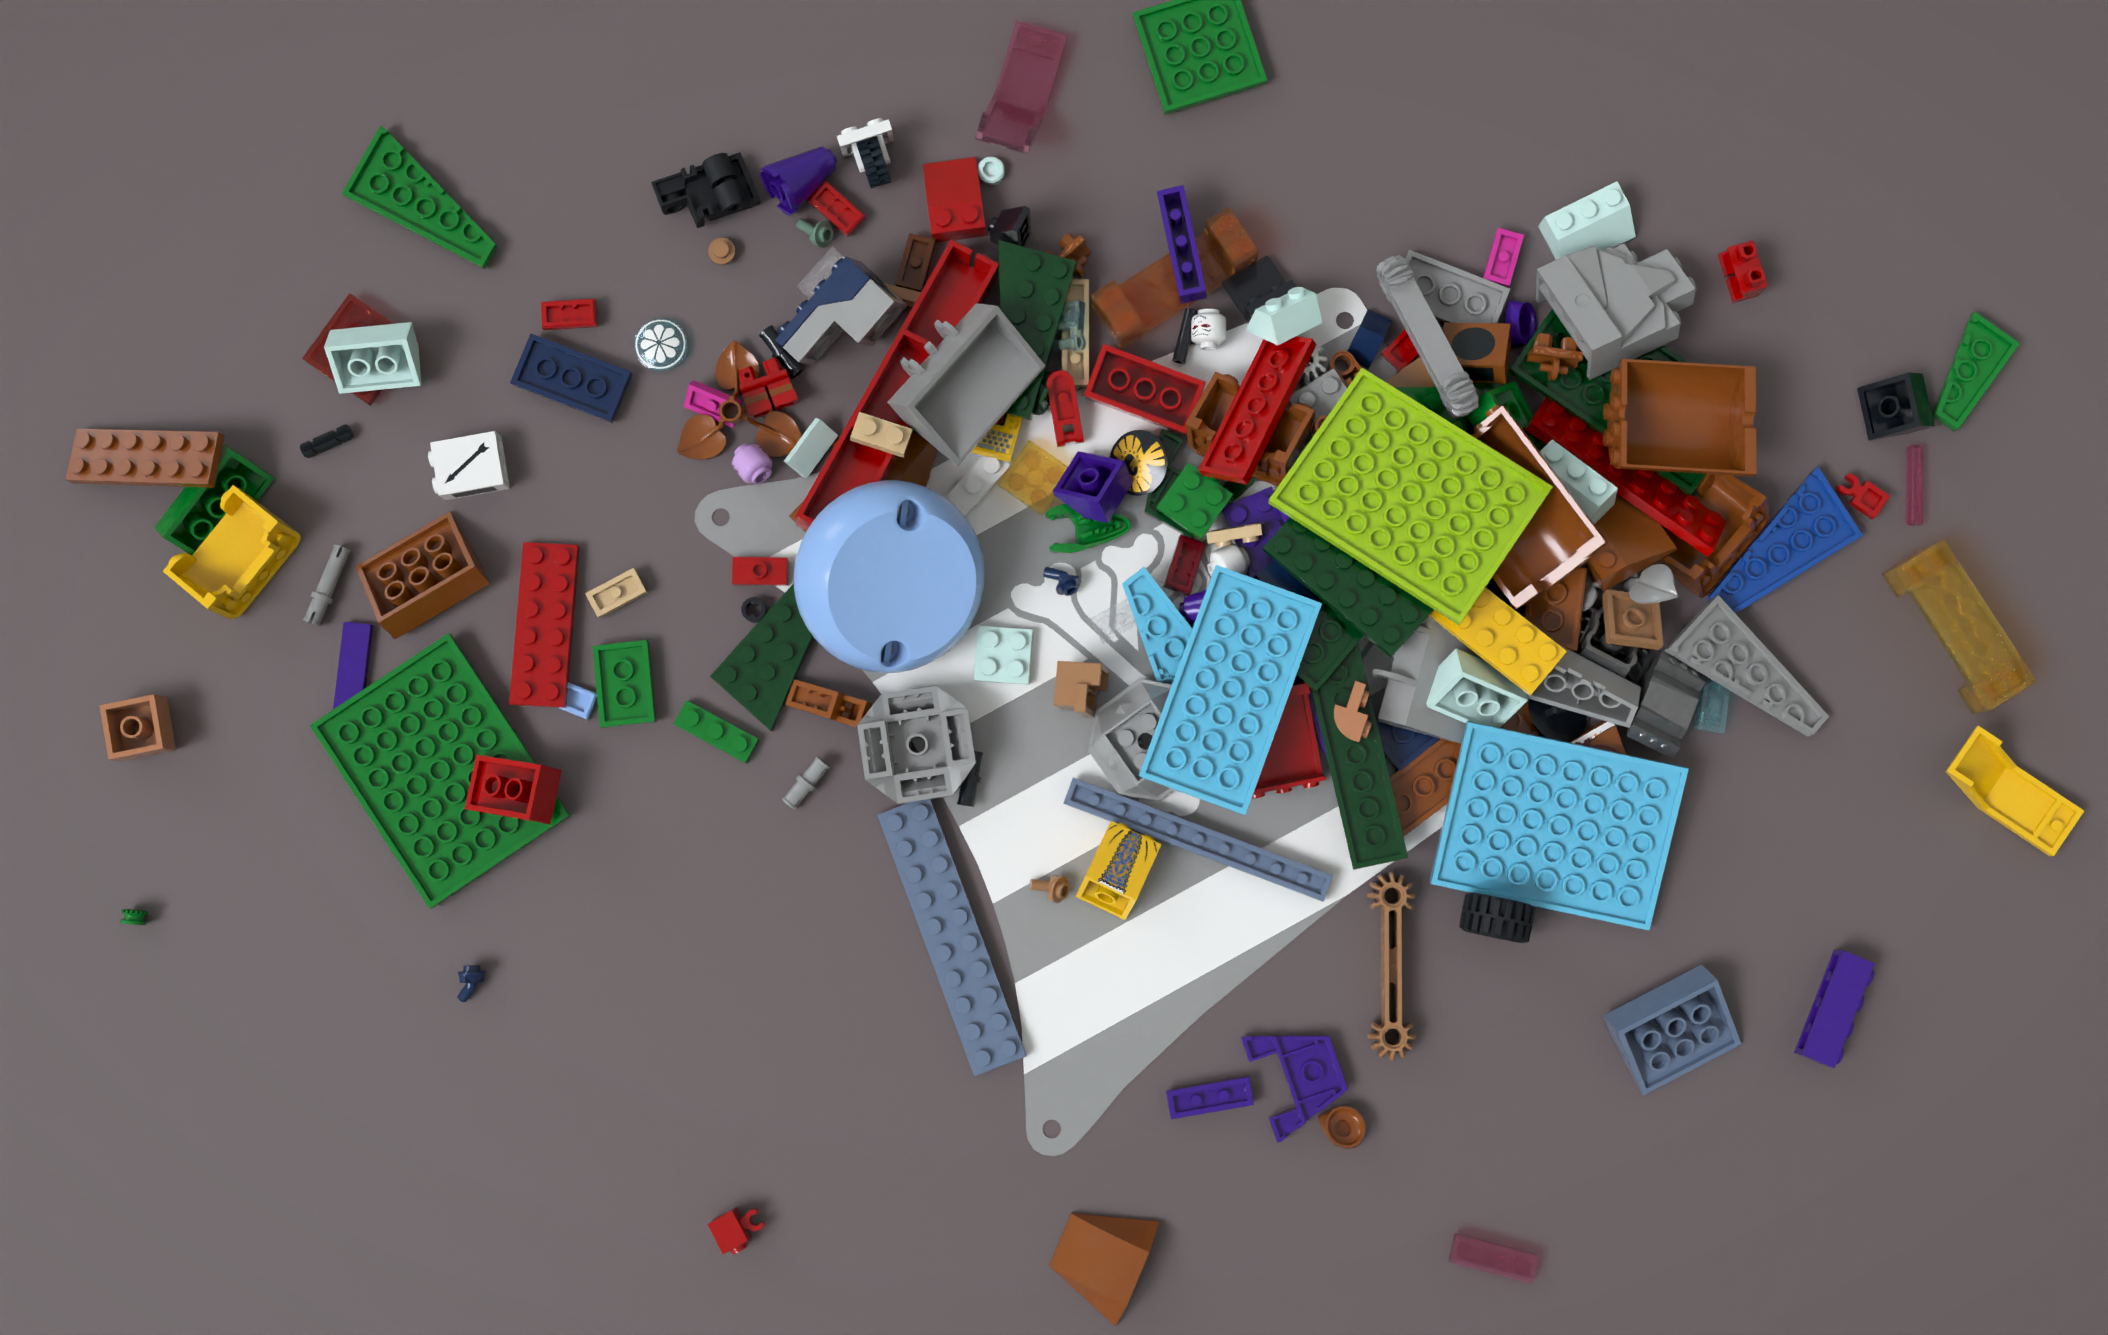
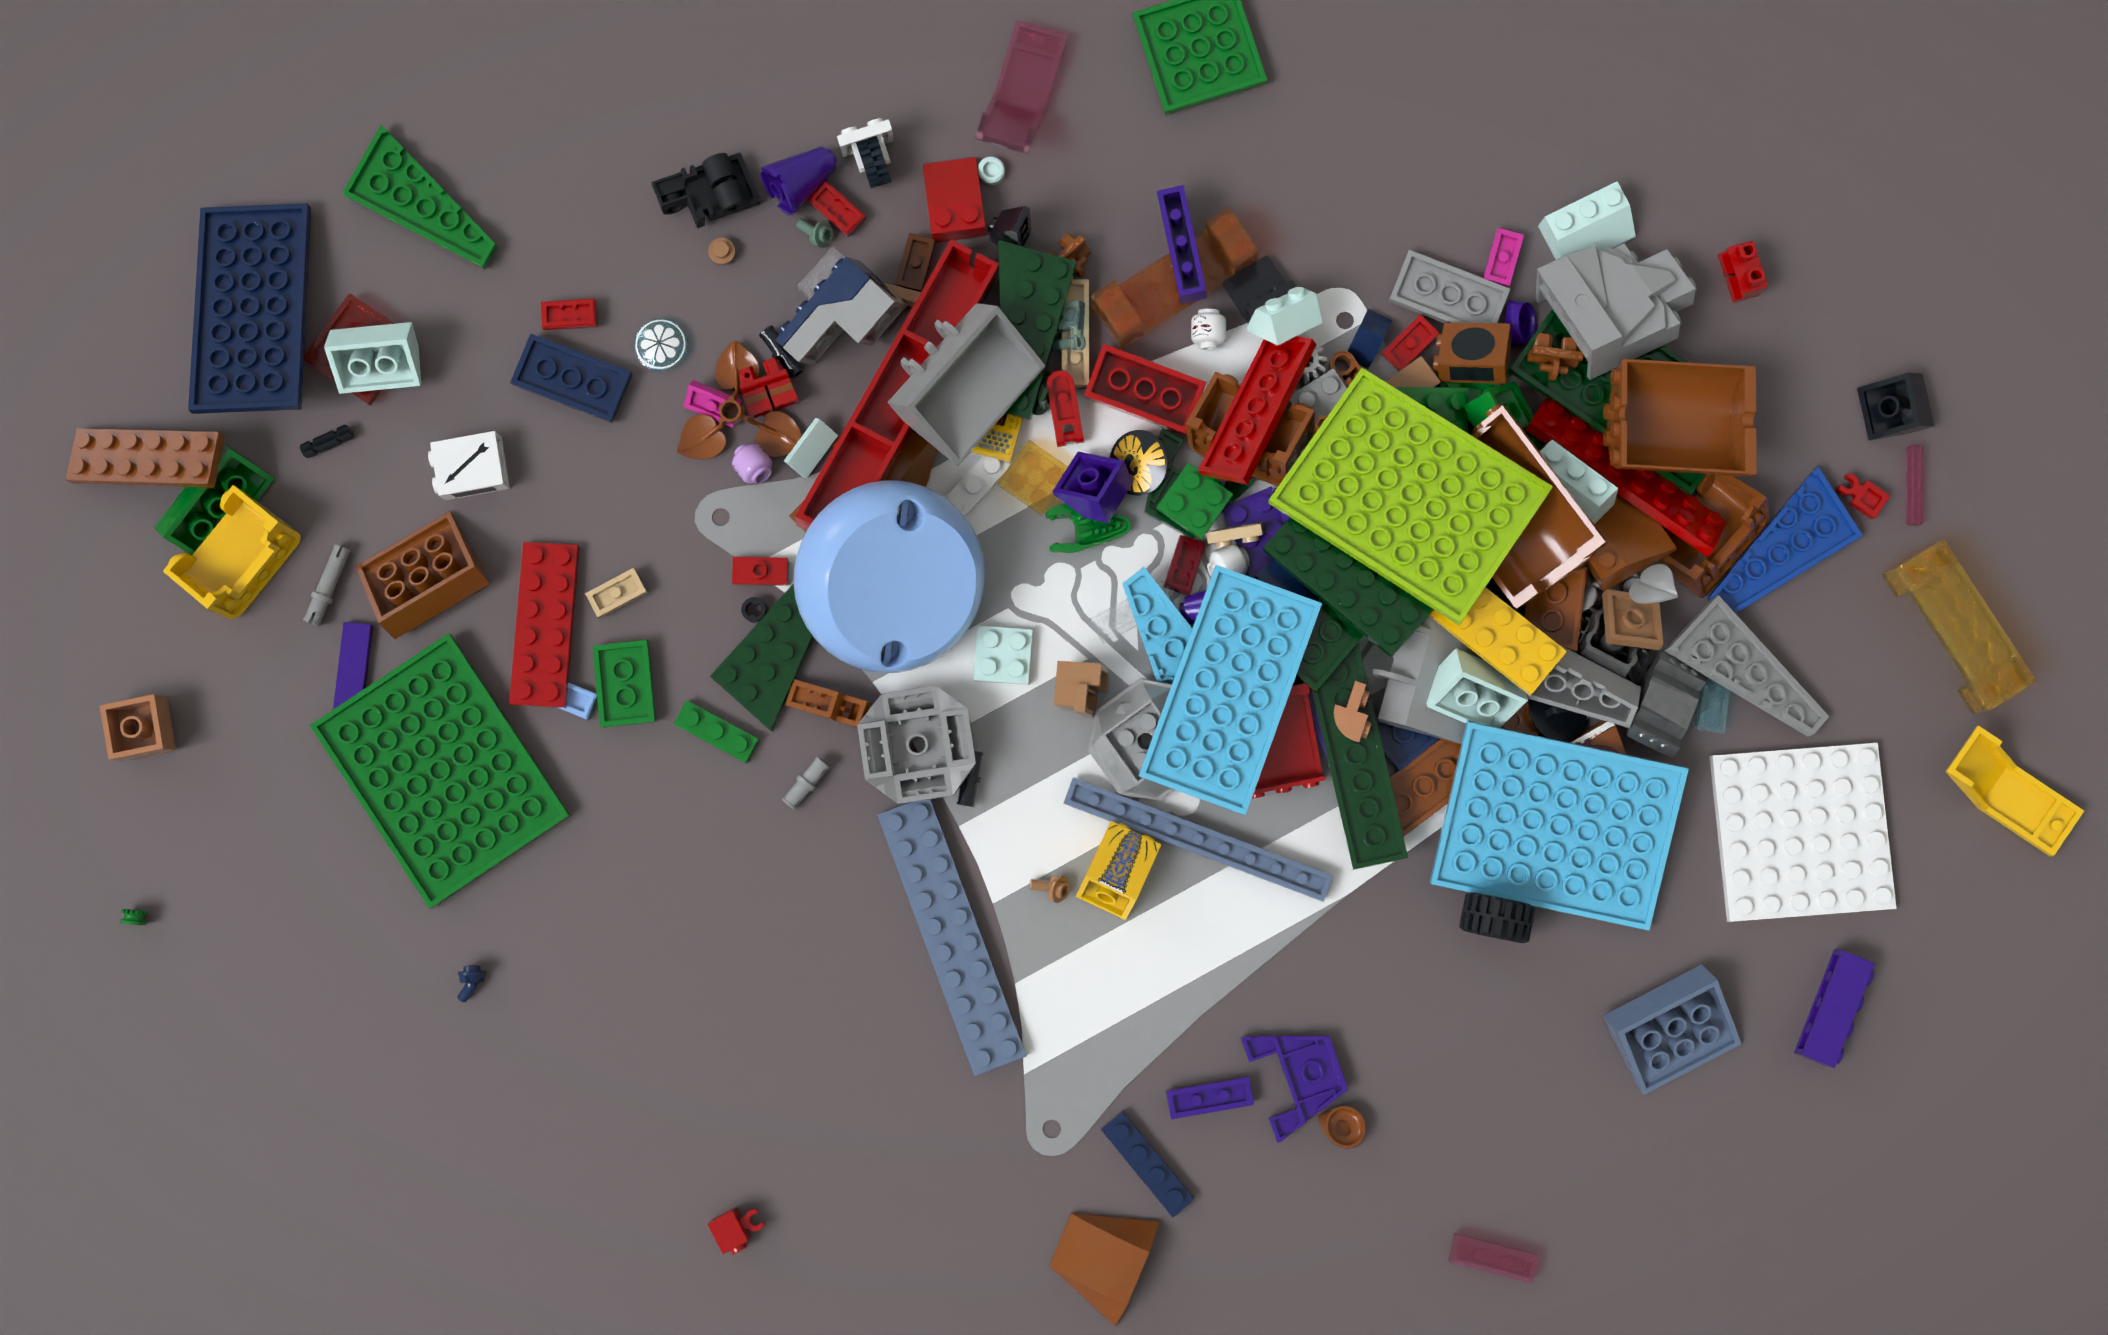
red slope [465,755,562,825] -> none
tan plate [850,412,913,458] -> none
dark blue plate [1043,567,1081,596] -> none
black piece [1172,308,1198,364] -> none
medium nougat arm [1367,872,1416,1061] -> none
light grey arm [1376,255,1479,418] -> none
green wing [1932,312,2020,431] -> none
none -> dark blue plate [188,203,311,414]
none -> dark blue plate [1101,1111,1194,1217]
none -> white plate [1709,743,1897,922]

